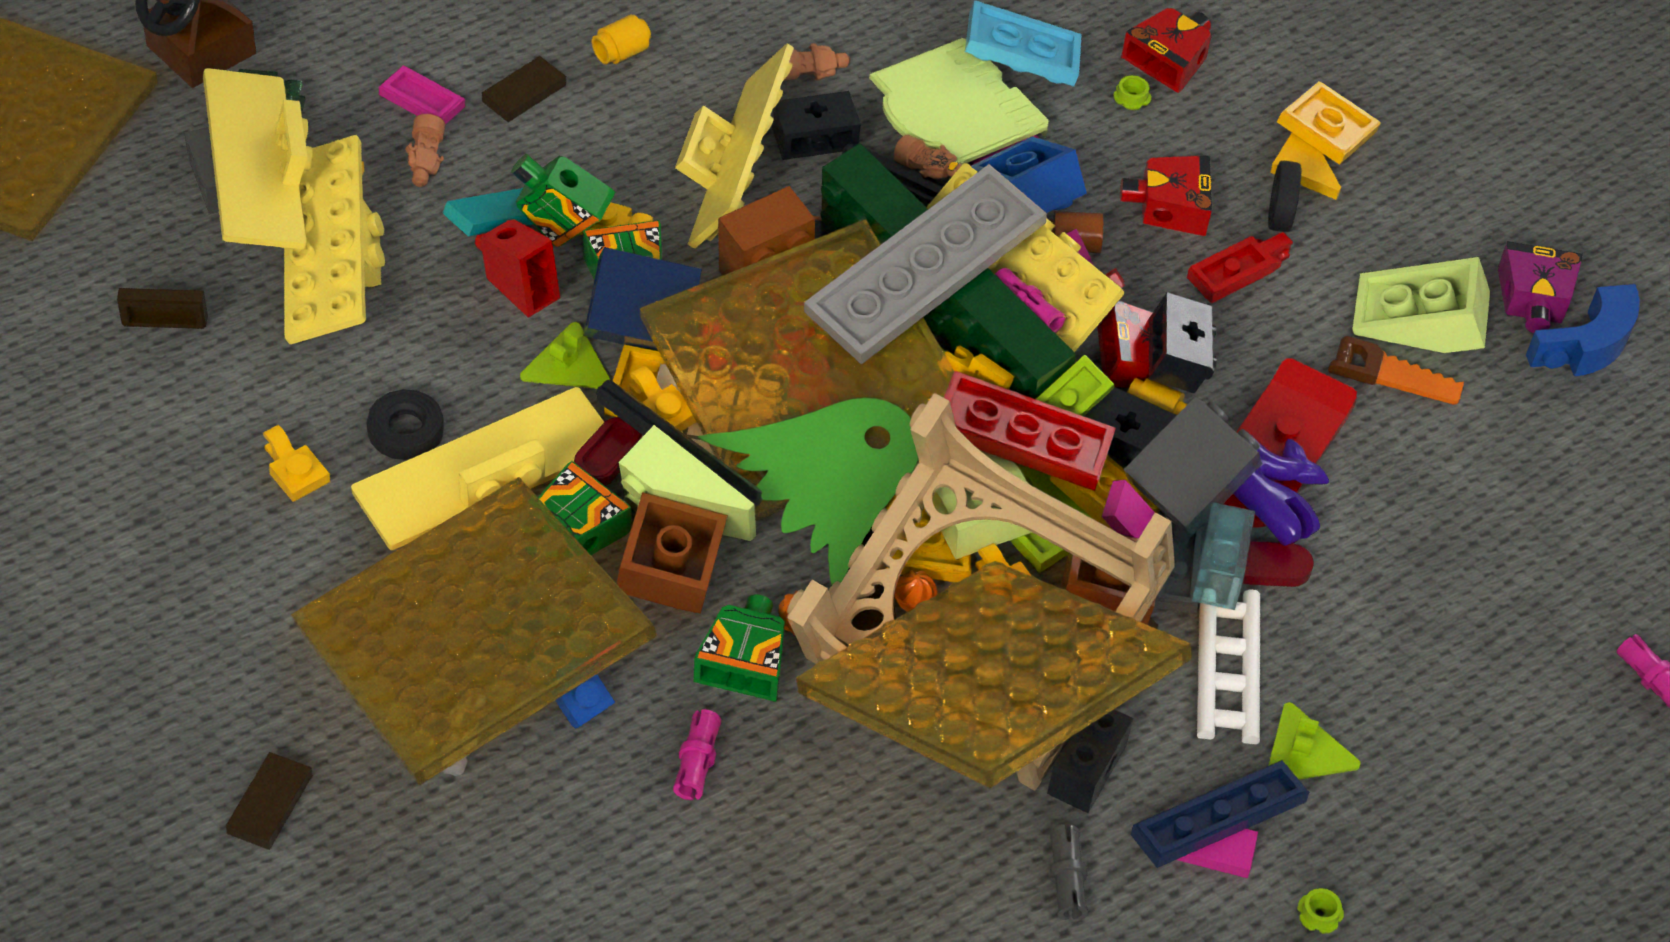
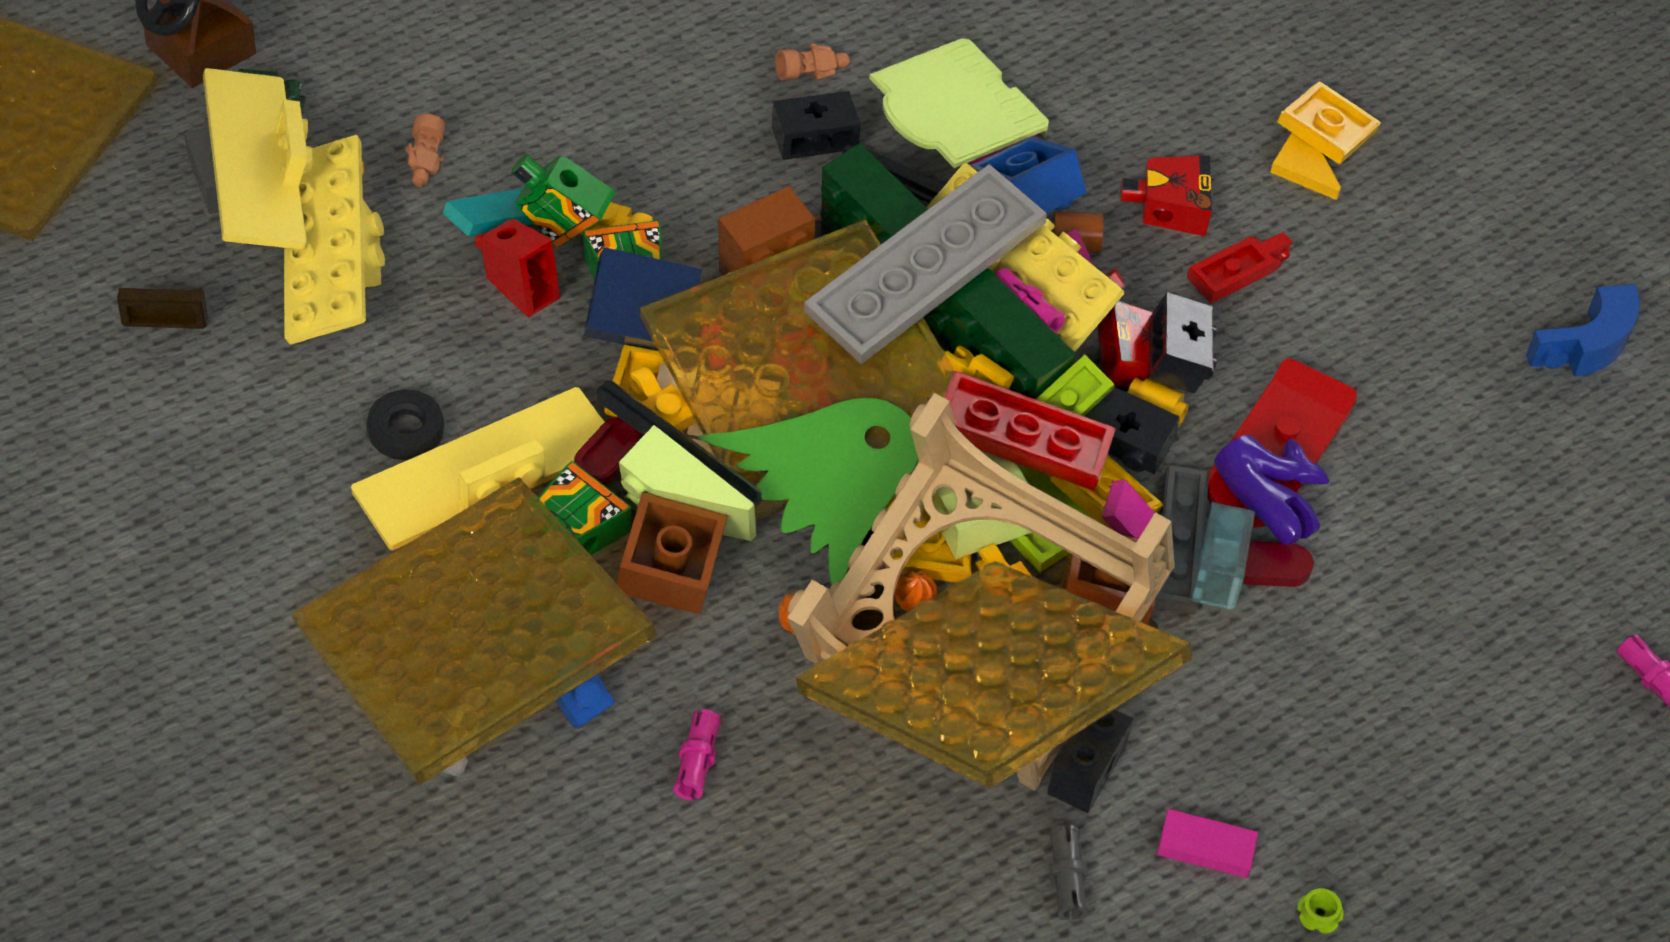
dark brown tile [226,752,313,850] -> none
yellow plate [263,425,330,502] -> none
dark pink tile [379,65,465,125] -> none
dark brown tile [482,56,566,122] -> none
lime piece [520,322,610,389] -> none
yellow brick [592,14,651,64] -> none
light yellow bracket [675,43,794,248] -> none
green torso [693,594,785,702] -> none
nougat piece [894,135,962,179] -> none
medium azure plate [965,0,1082,86] -> none
lime plate [1113,75,1151,110] -> none
red torso [1121,8,1212,93] -> none
dark grey brick [1124,396,1262,537] -> none
dark blue tile [1131,760,1309,868] -> none
white bar [1197,585,1260,744] -> none
black tyre [1268,161,1302,232] -> none
lime piece [1268,702,1361,780] -> none
piece [1328,336,1464,405] -> none
yellowish green slope [1352,257,1490,353] -> none
magenta torso [1498,241,1583,333] -> none

